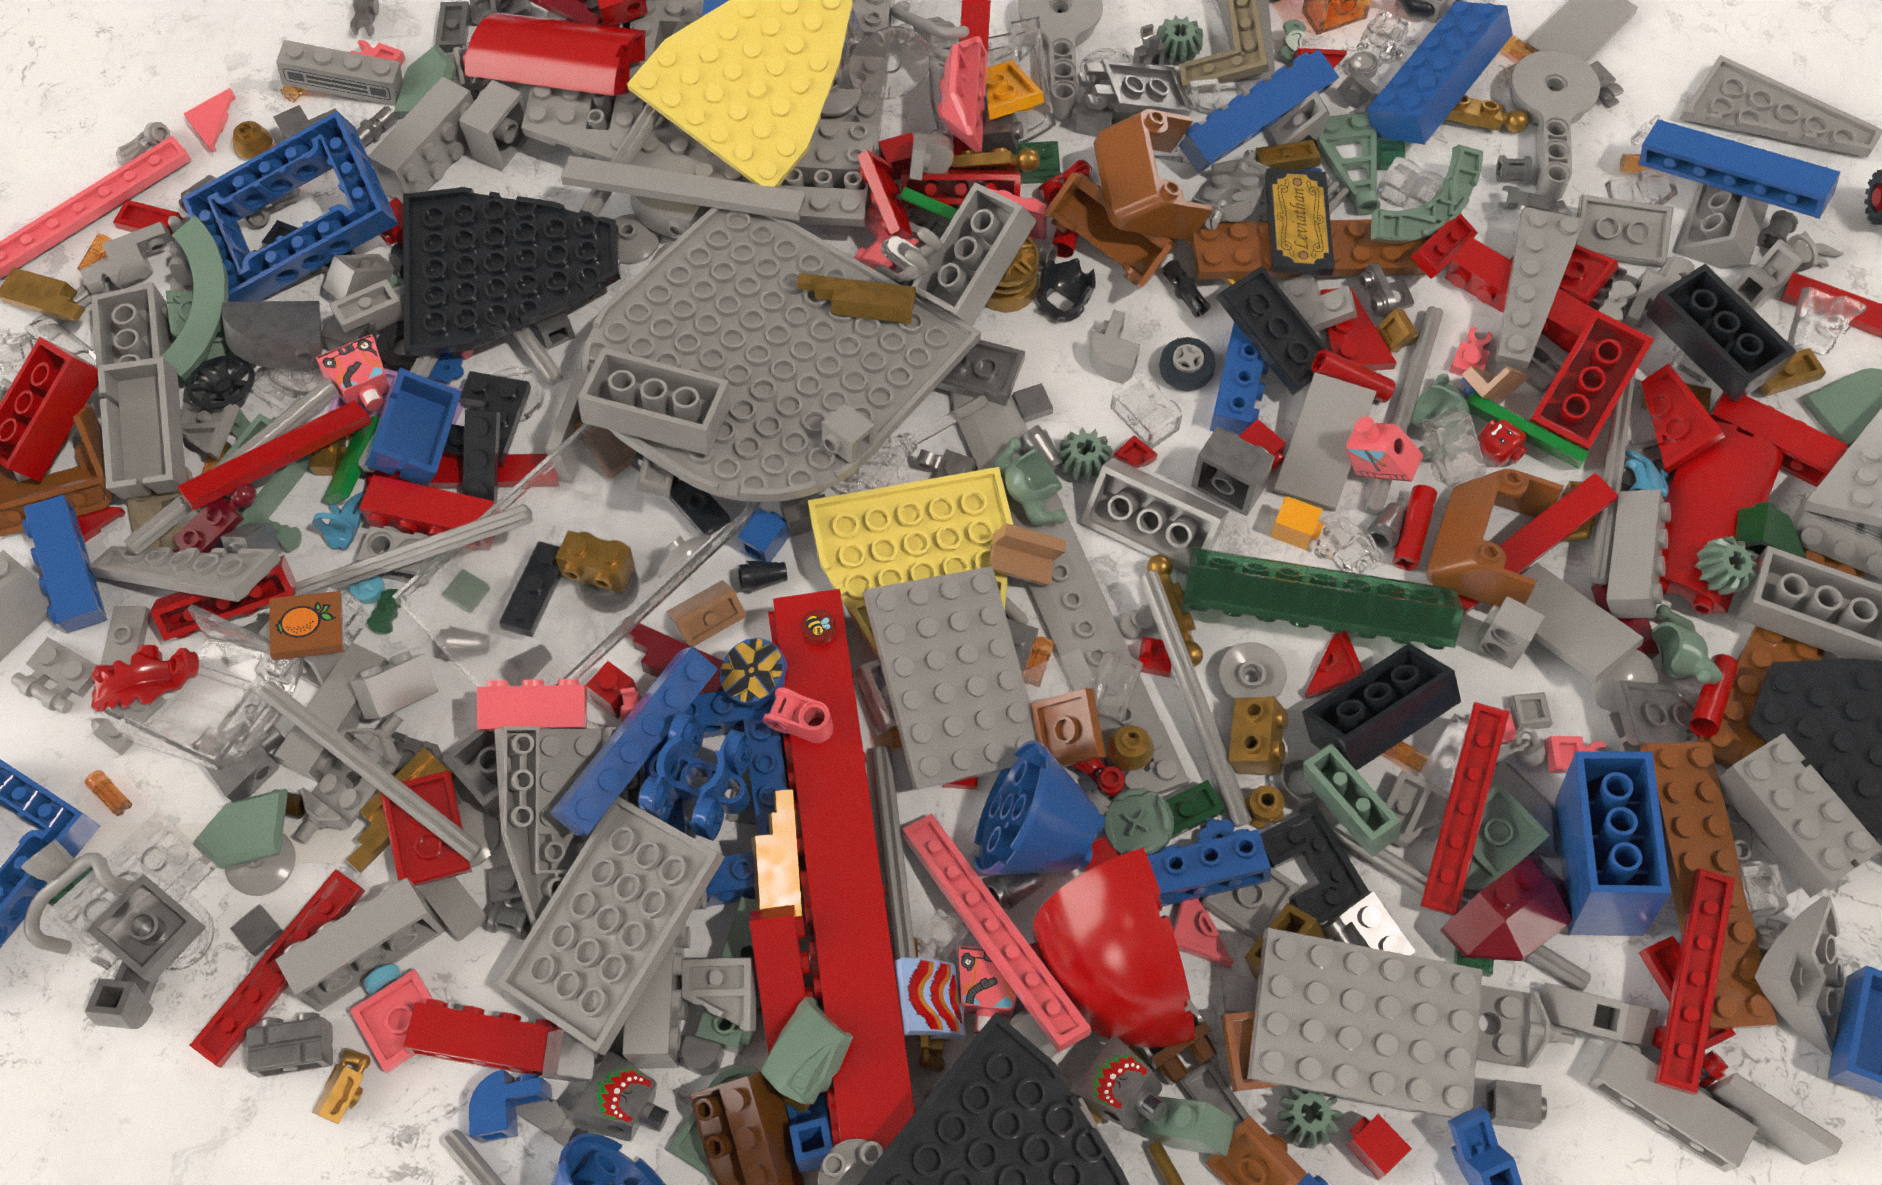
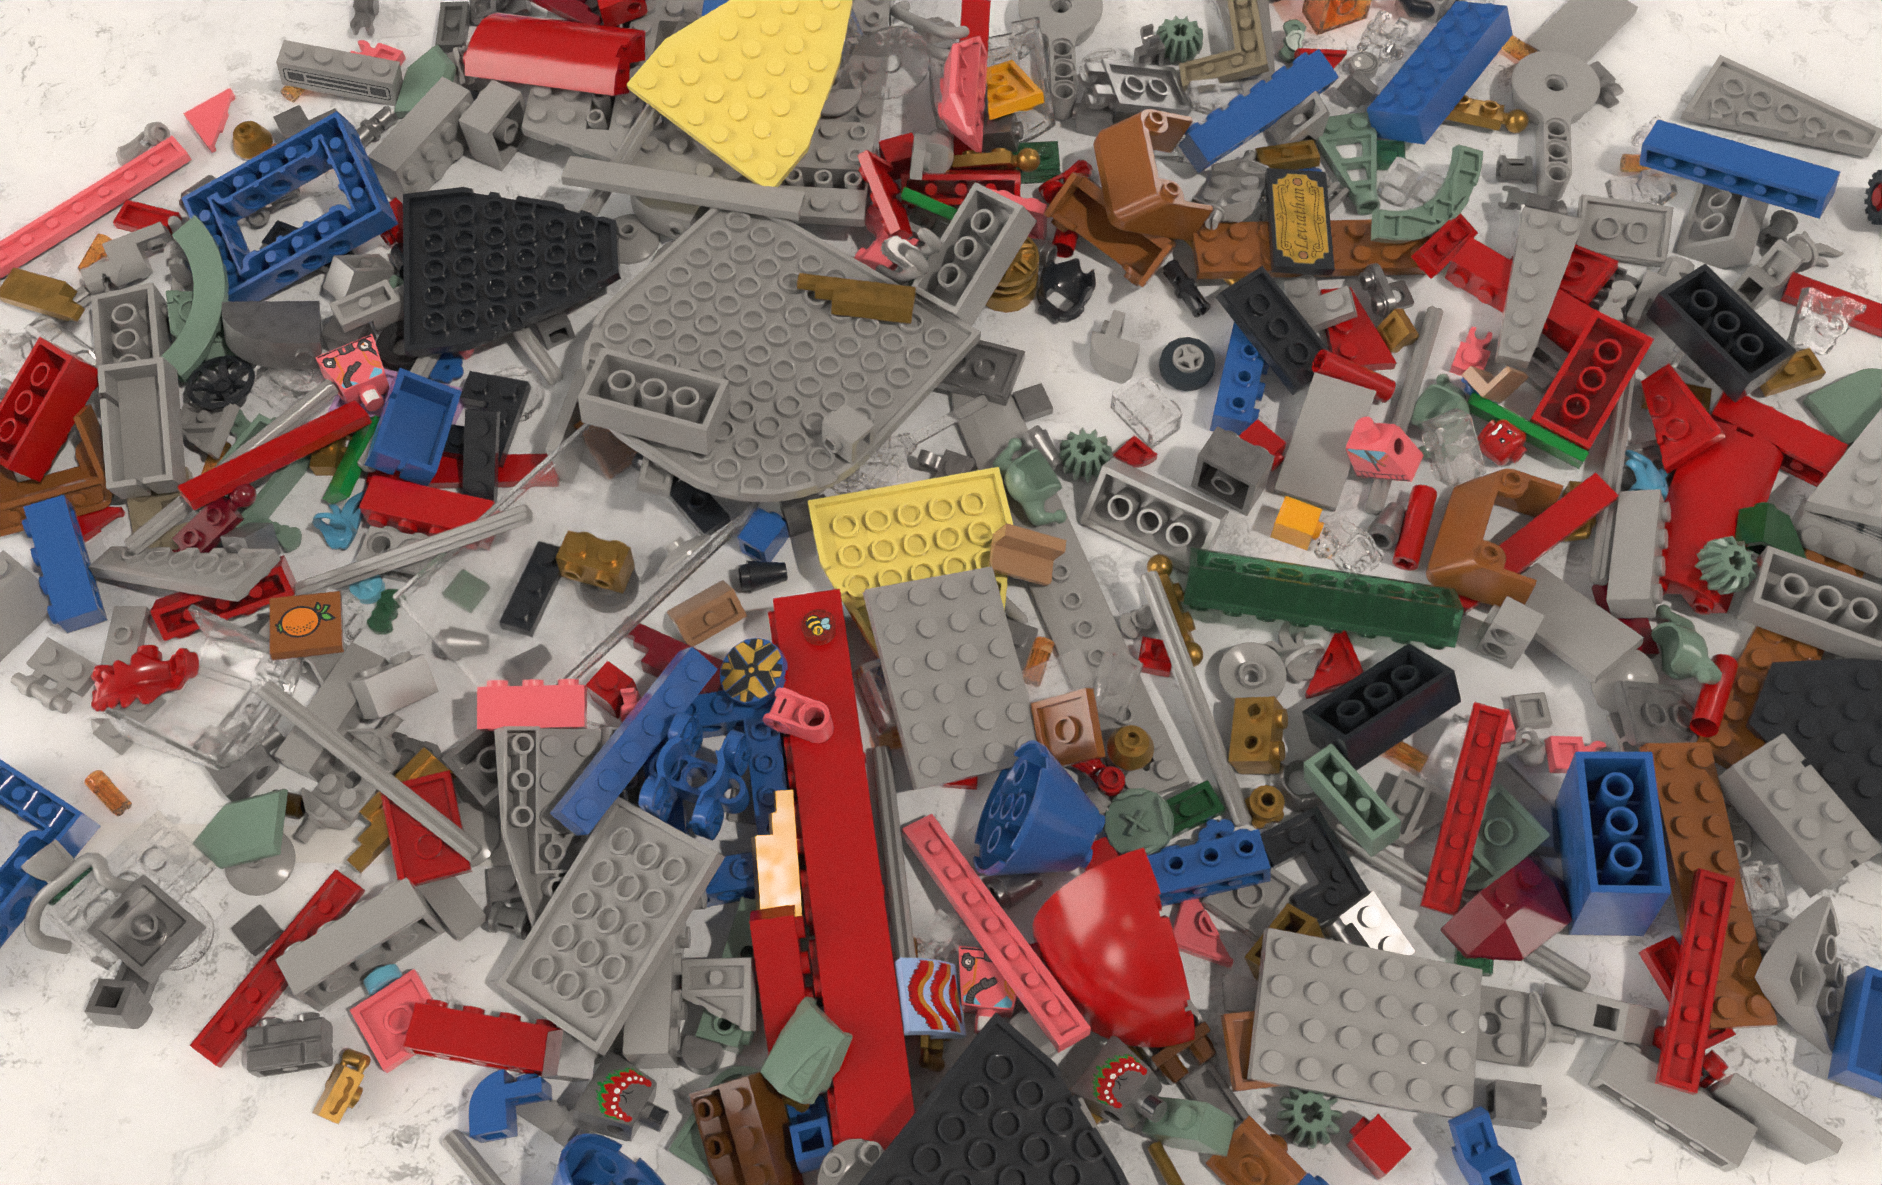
none -> light grey piece [1264,613,1325,684]

